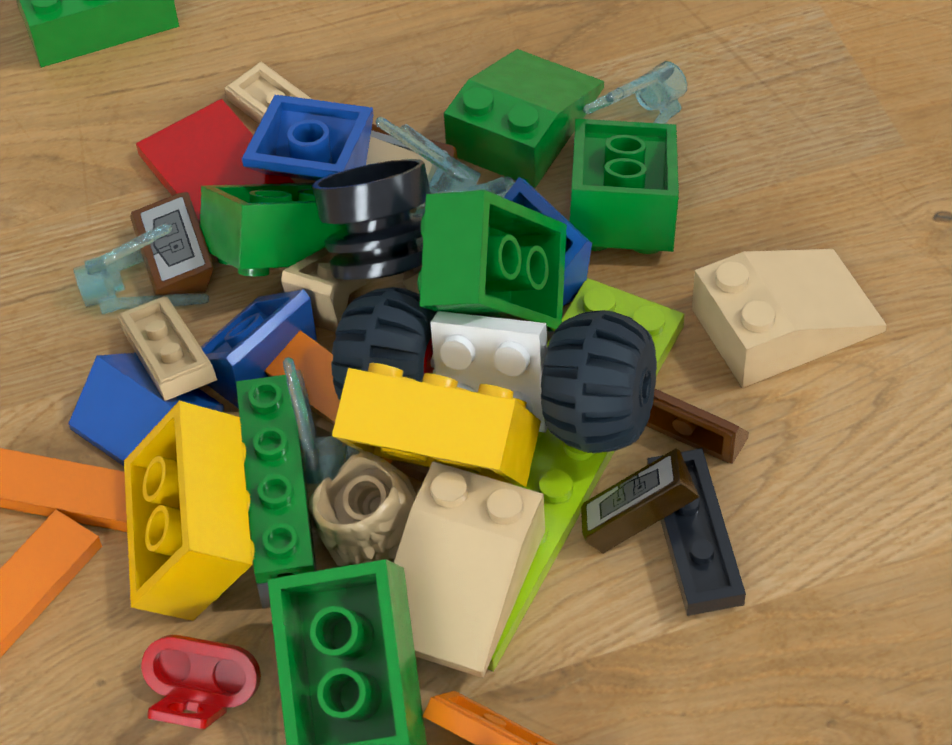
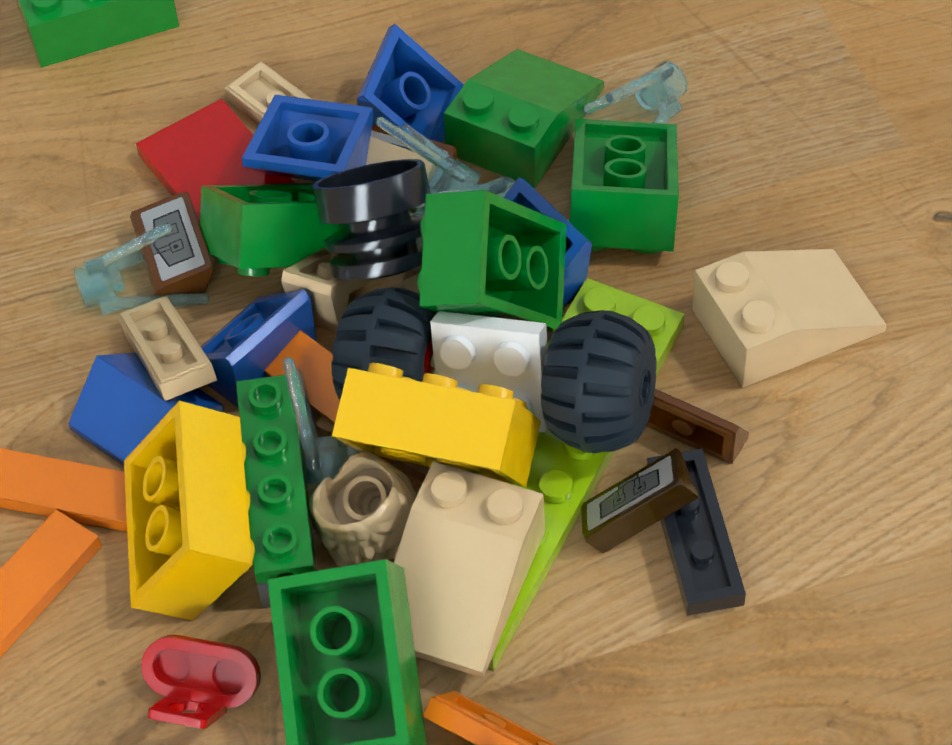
none -> blue slope [357,24,464,143]

